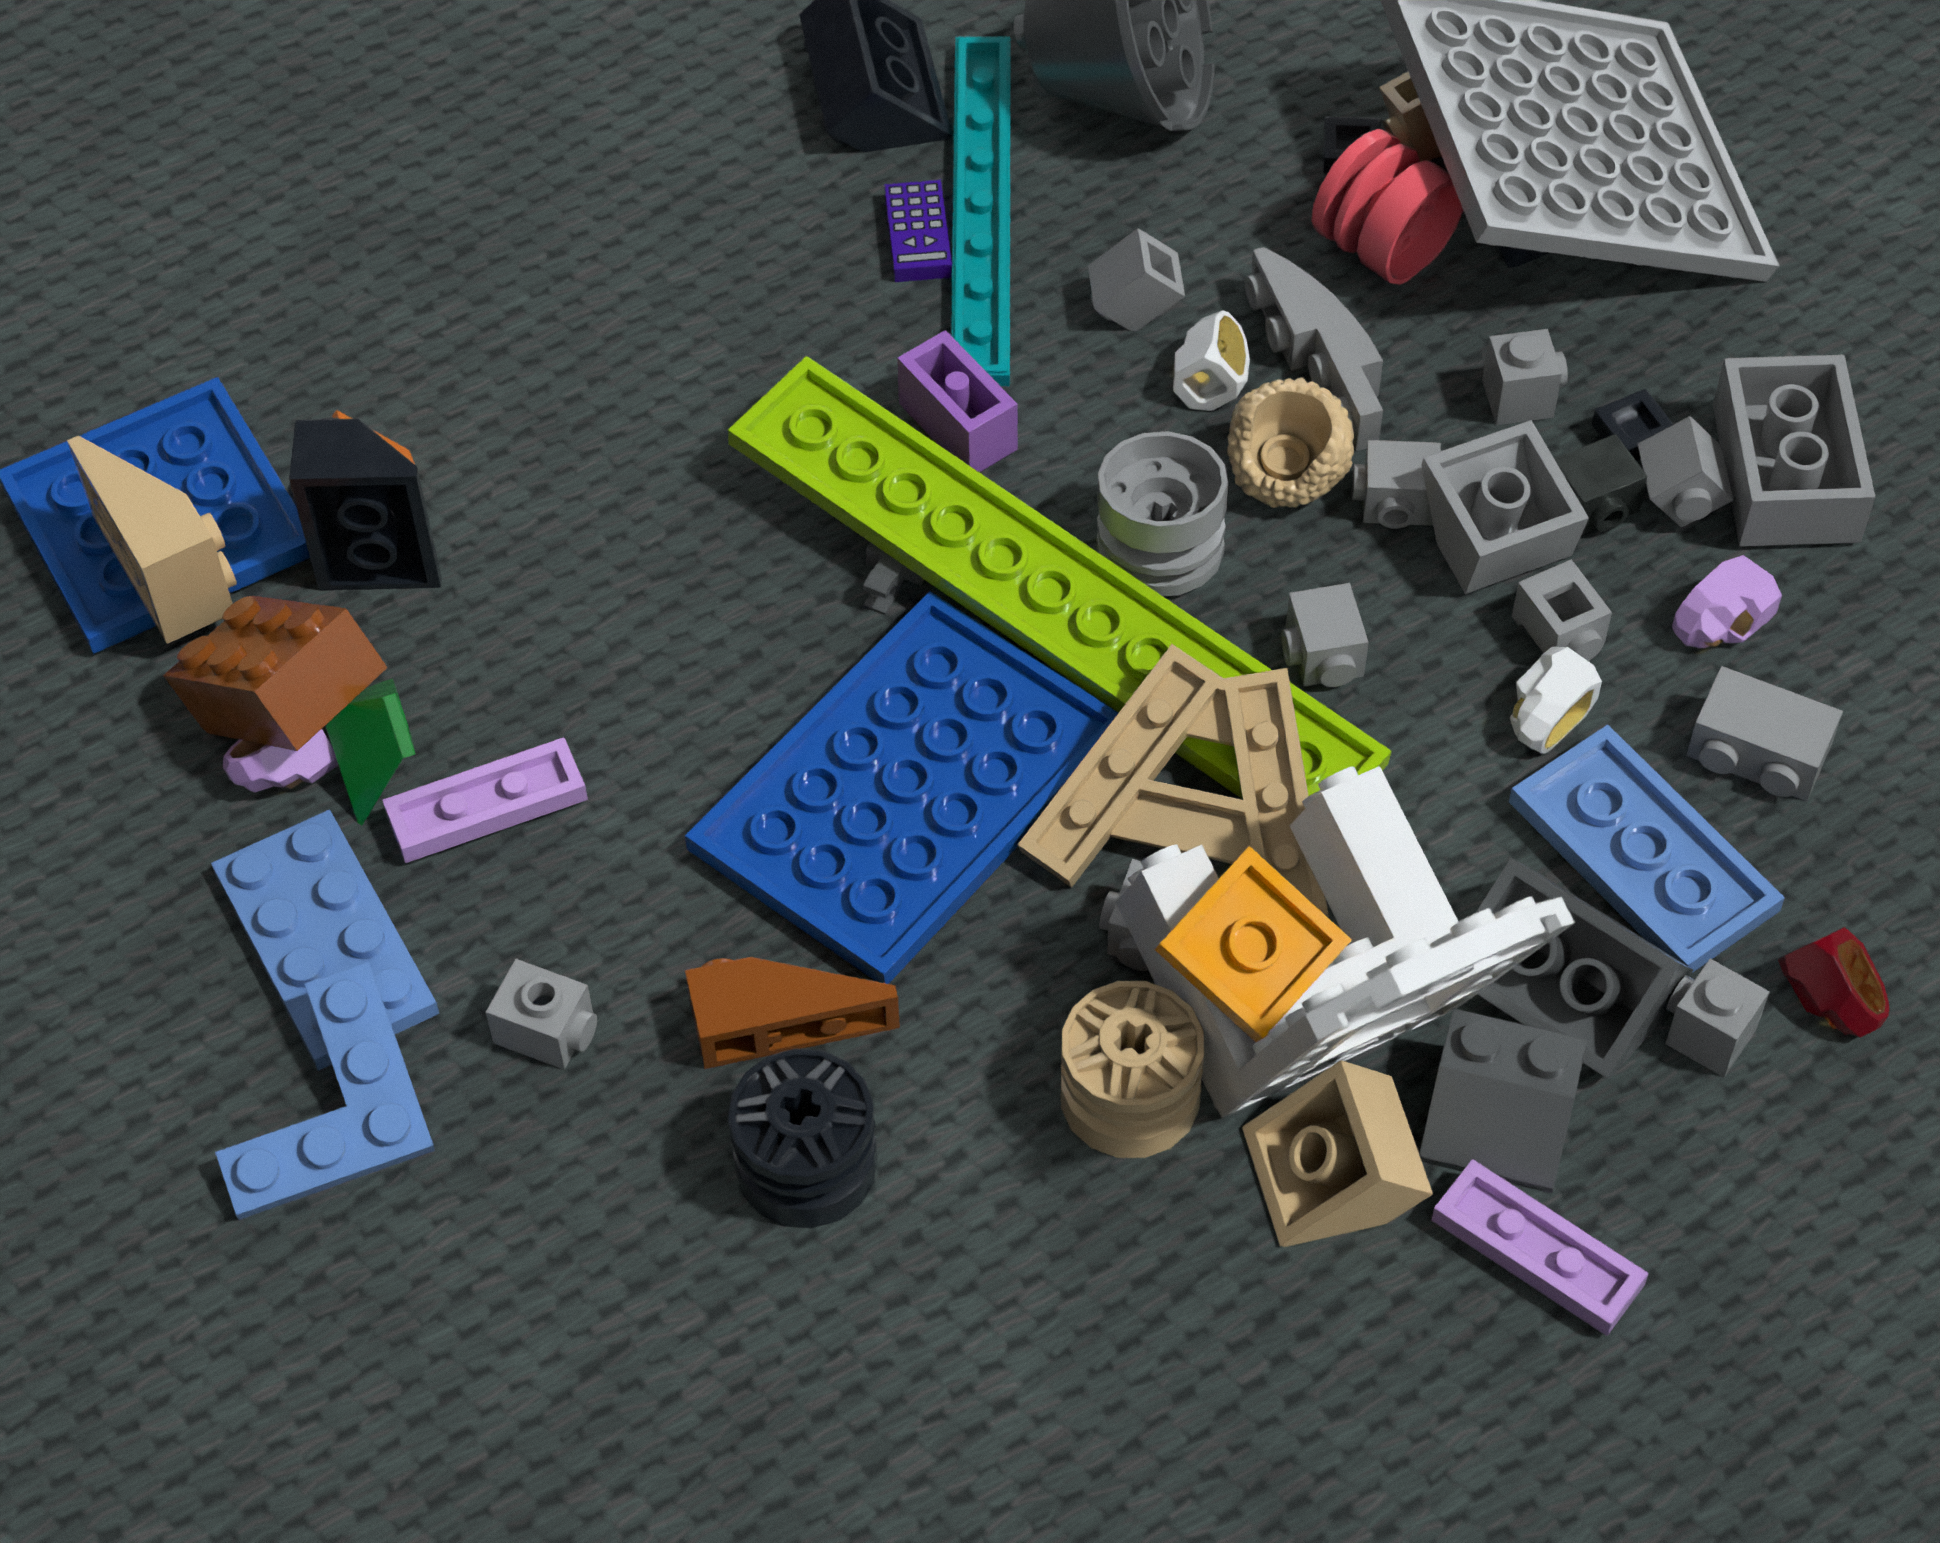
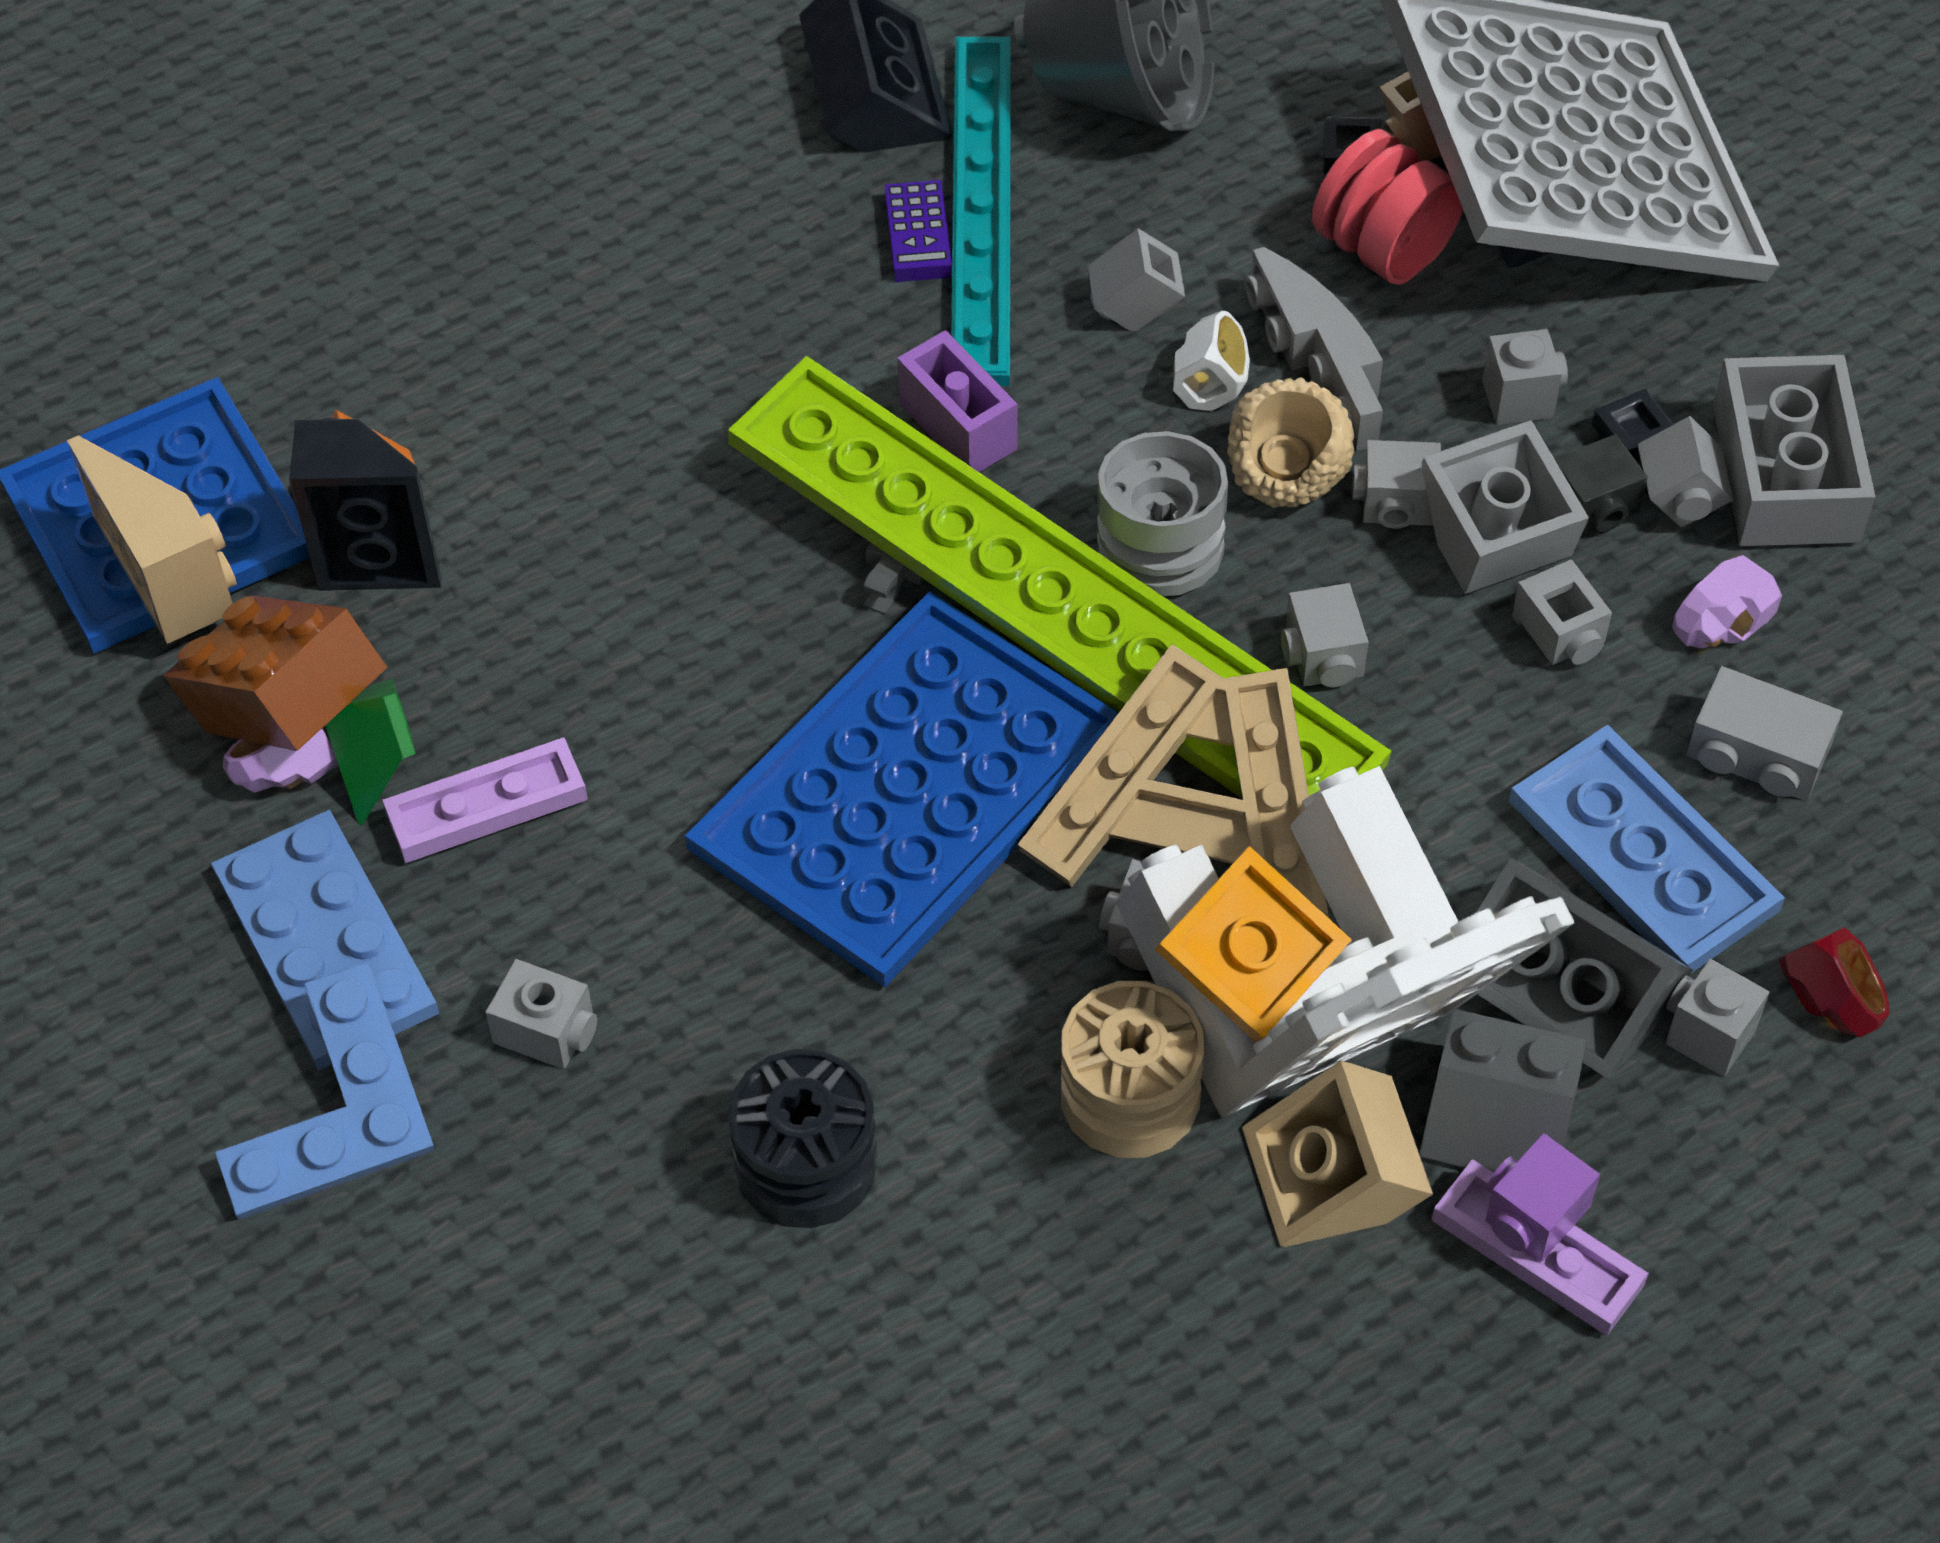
dark orange slope [685,957,900,1069] -> none
white rock [1510,647,1602,754] -> none
none -> medium lavender brick [1485,1133,1600,1263]

